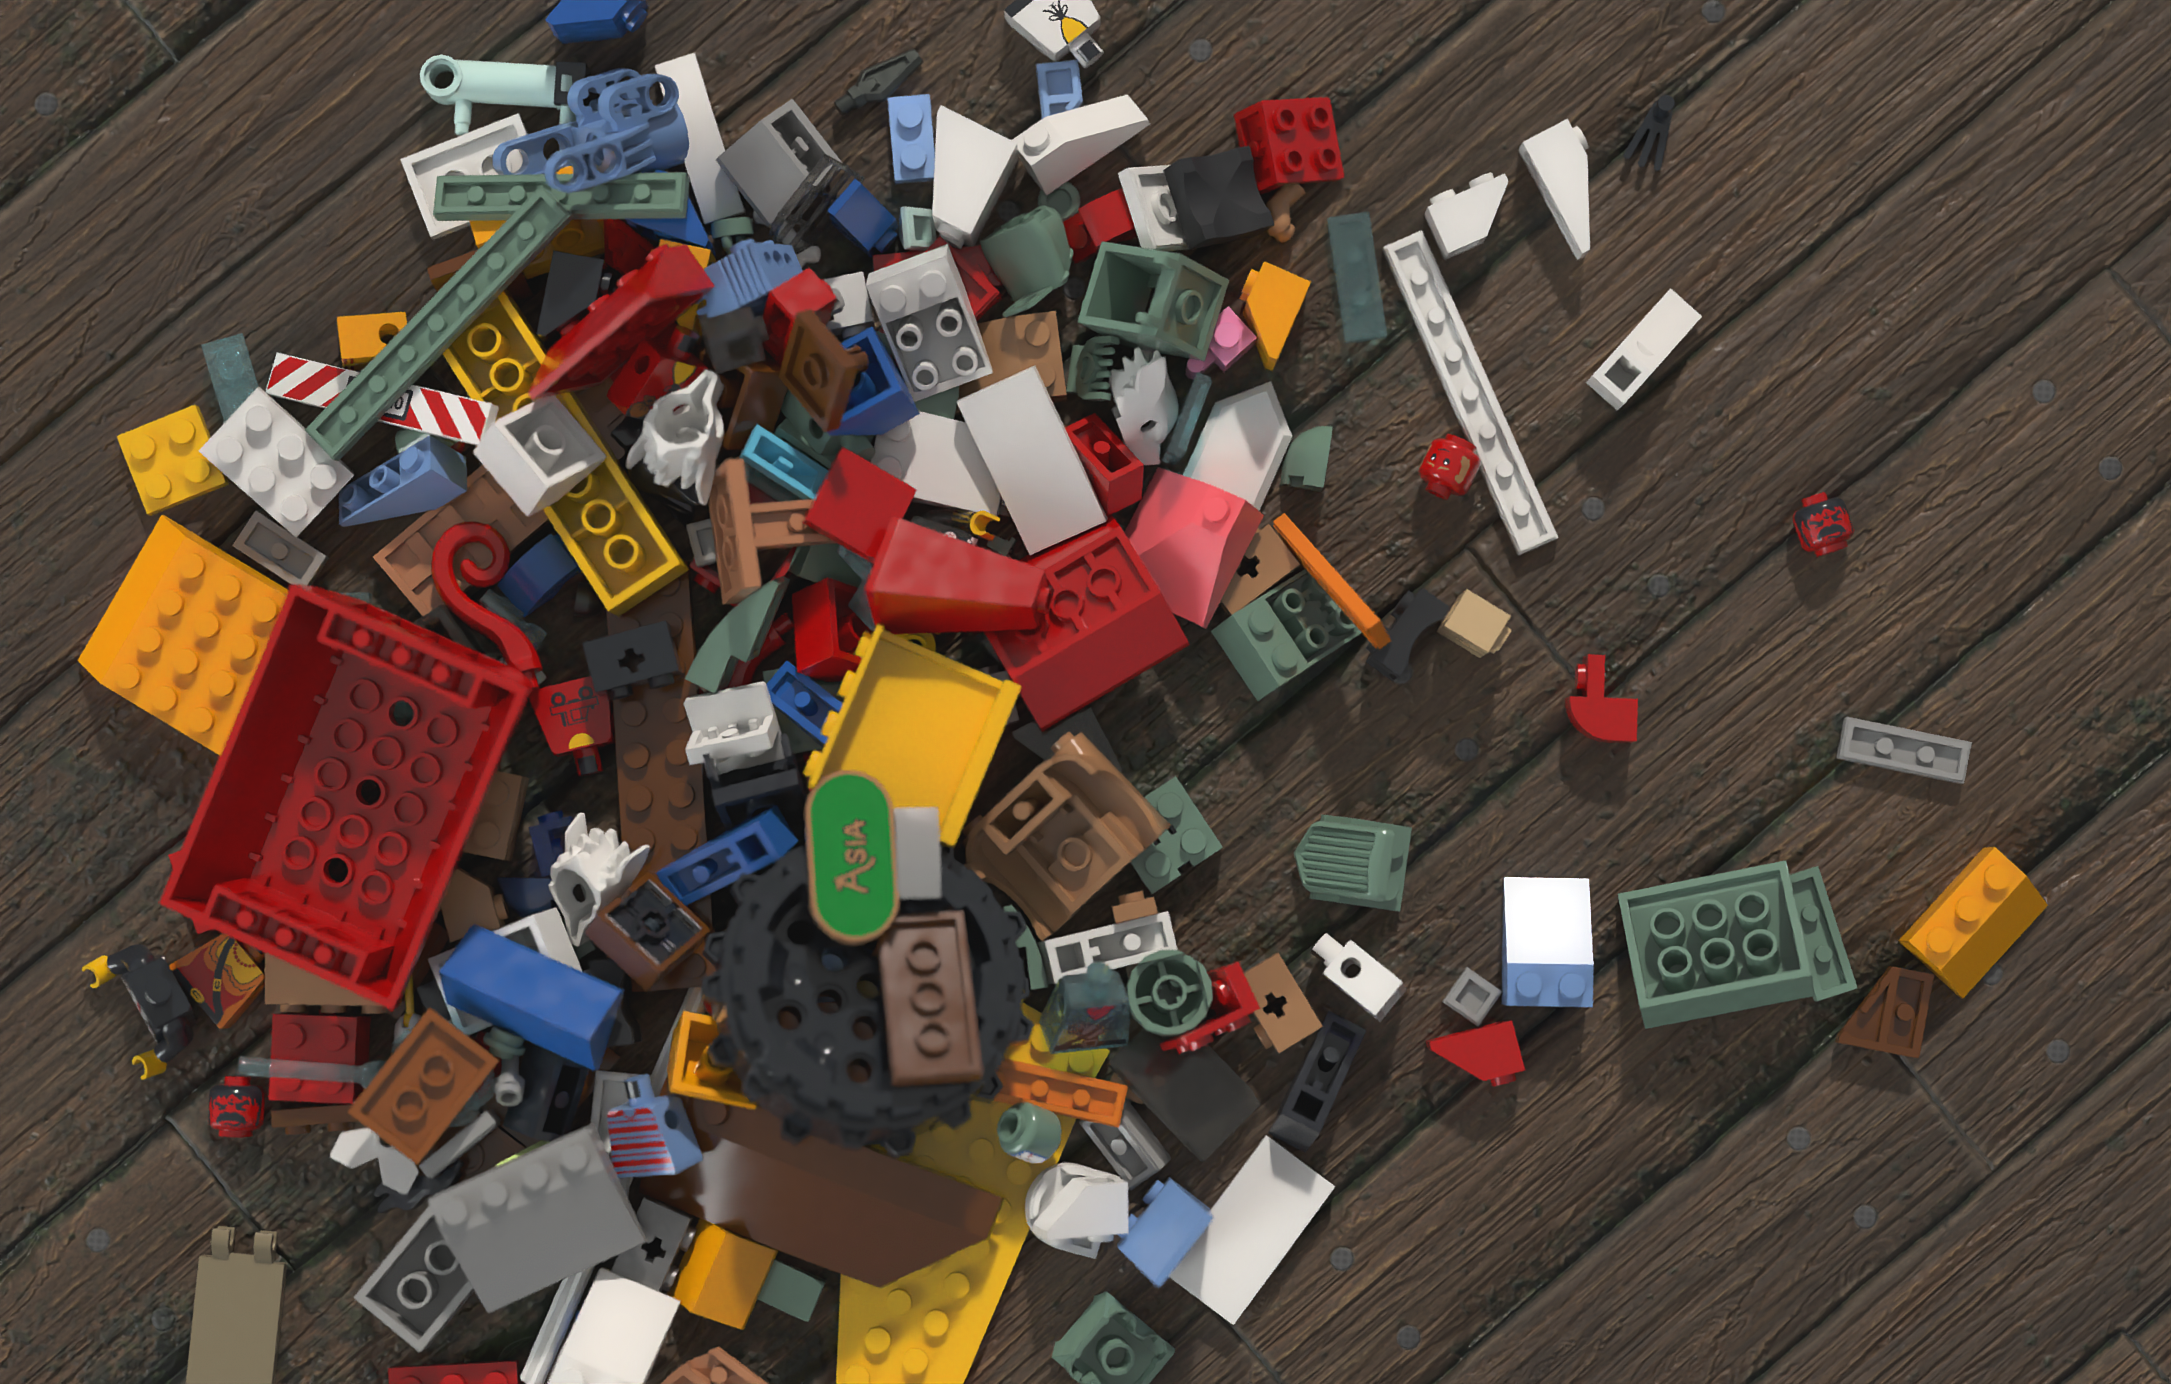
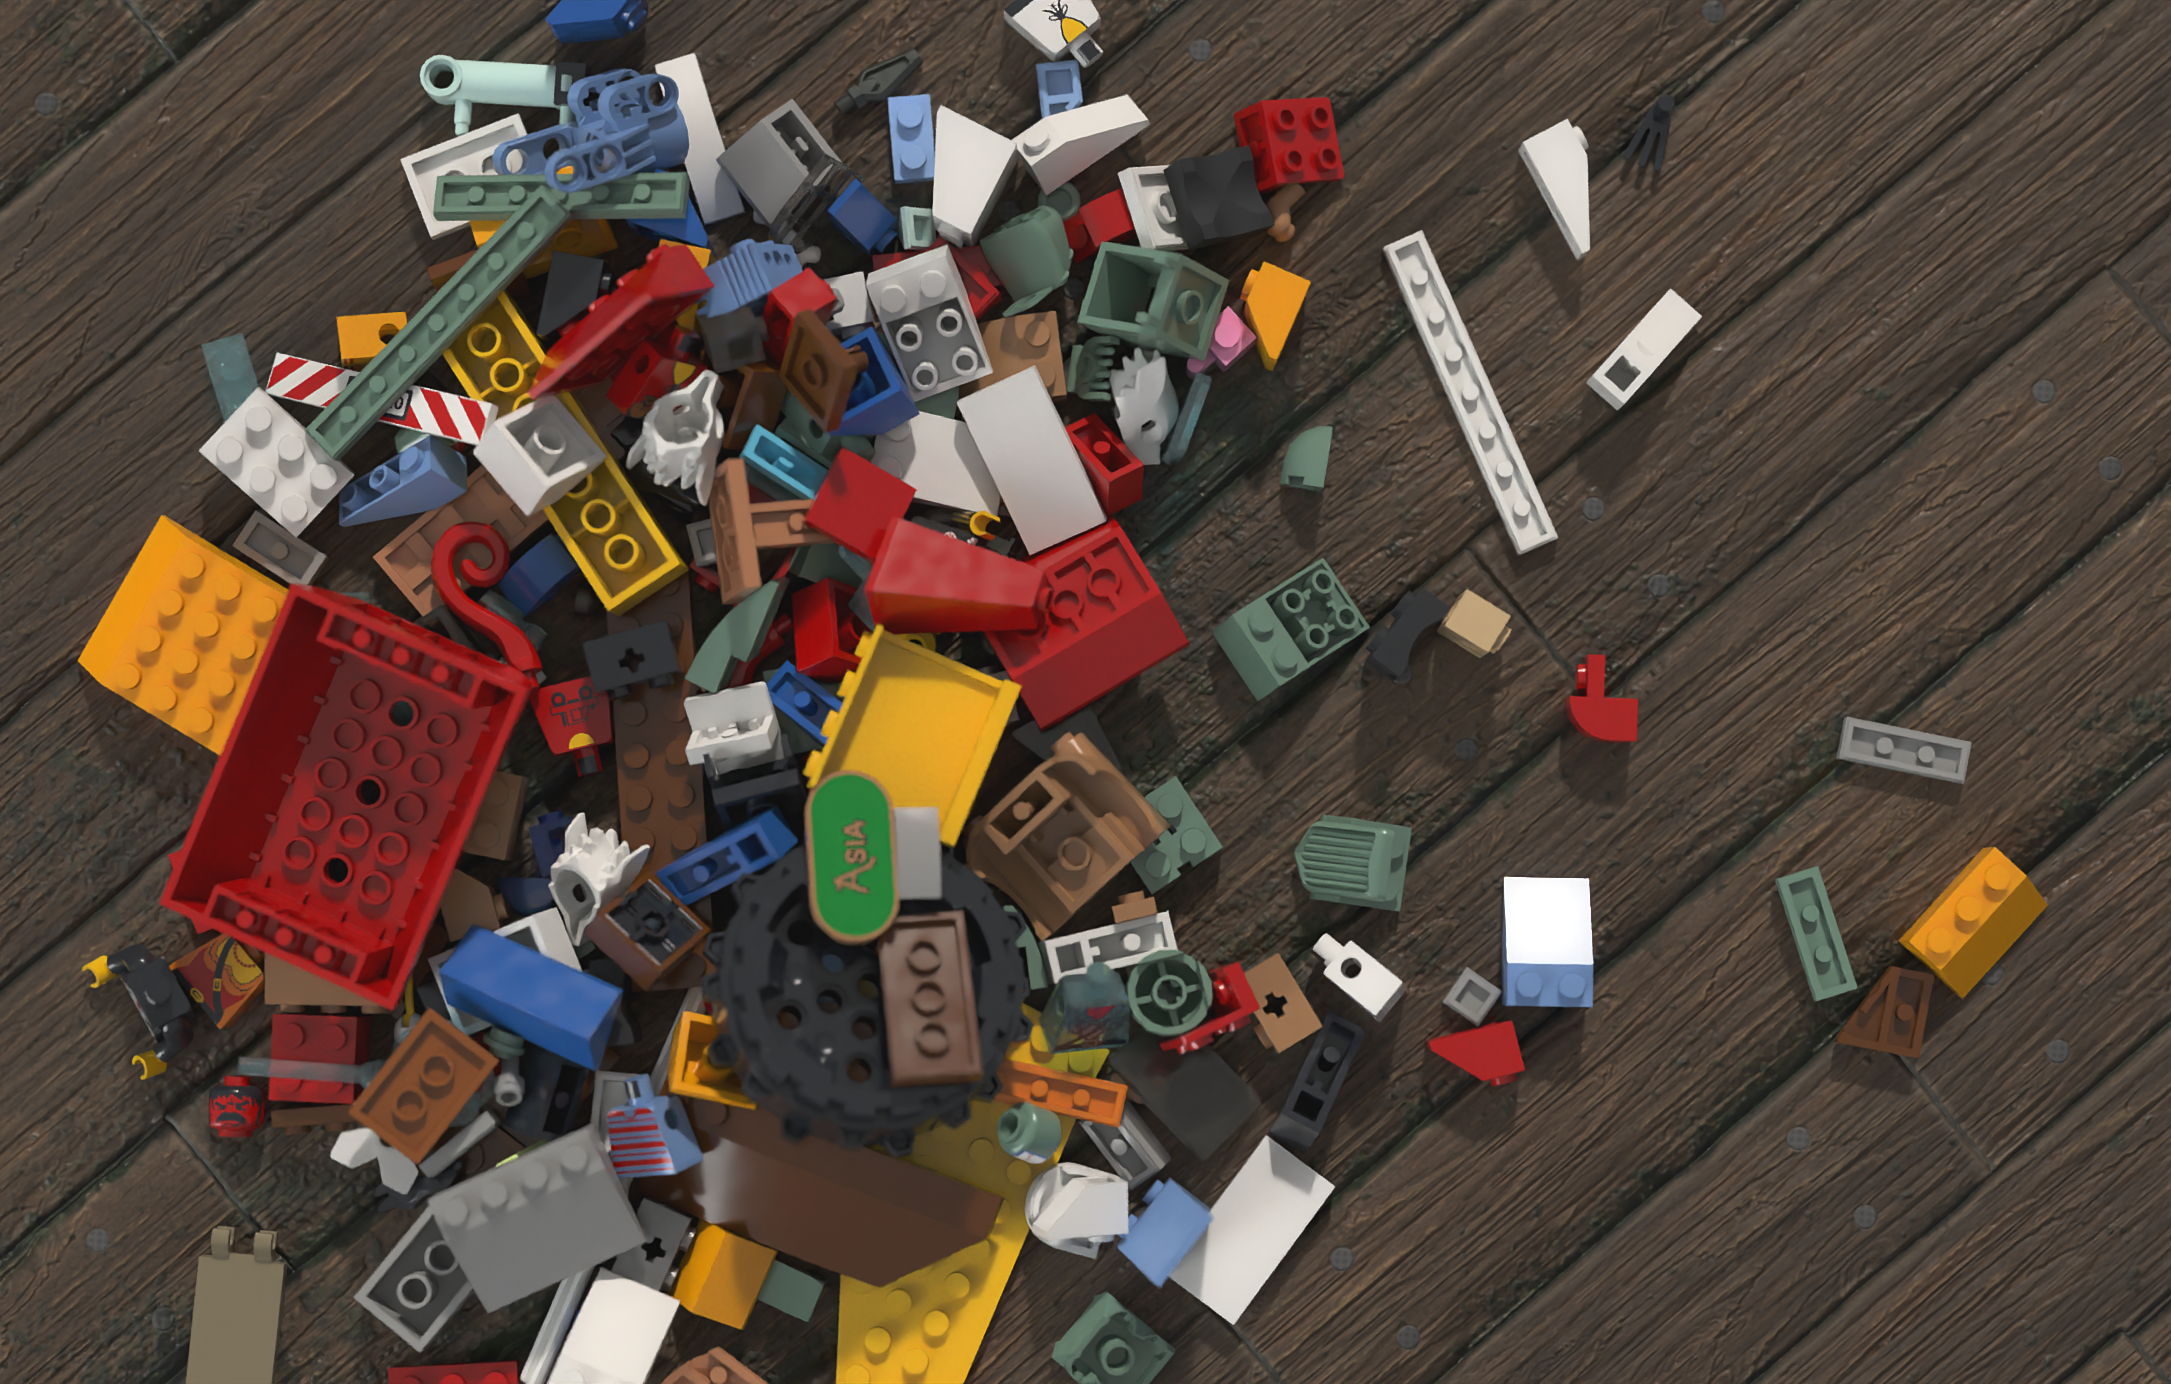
yellow plate [116,405,229,516] -> none
red tile [603,219,656,276] -> none
sand green tile [710,217,754,255] -> none
coral slope [1124,467,1264,629] -> none
white tile [1183,381,1292,511] -> none
medium nougat brick [1219,524,1300,617] -> none
orange tile [1273,513,1391,650] -> none
clear light blue tile [1327,212,1387,344] -> none
red head [1418,434,1481,500] -> none
white slope [1424,172,1508,260] -> none
sand green slope [1618,860,1815,1029] -> none
head [1792,492,1854,557] -> none

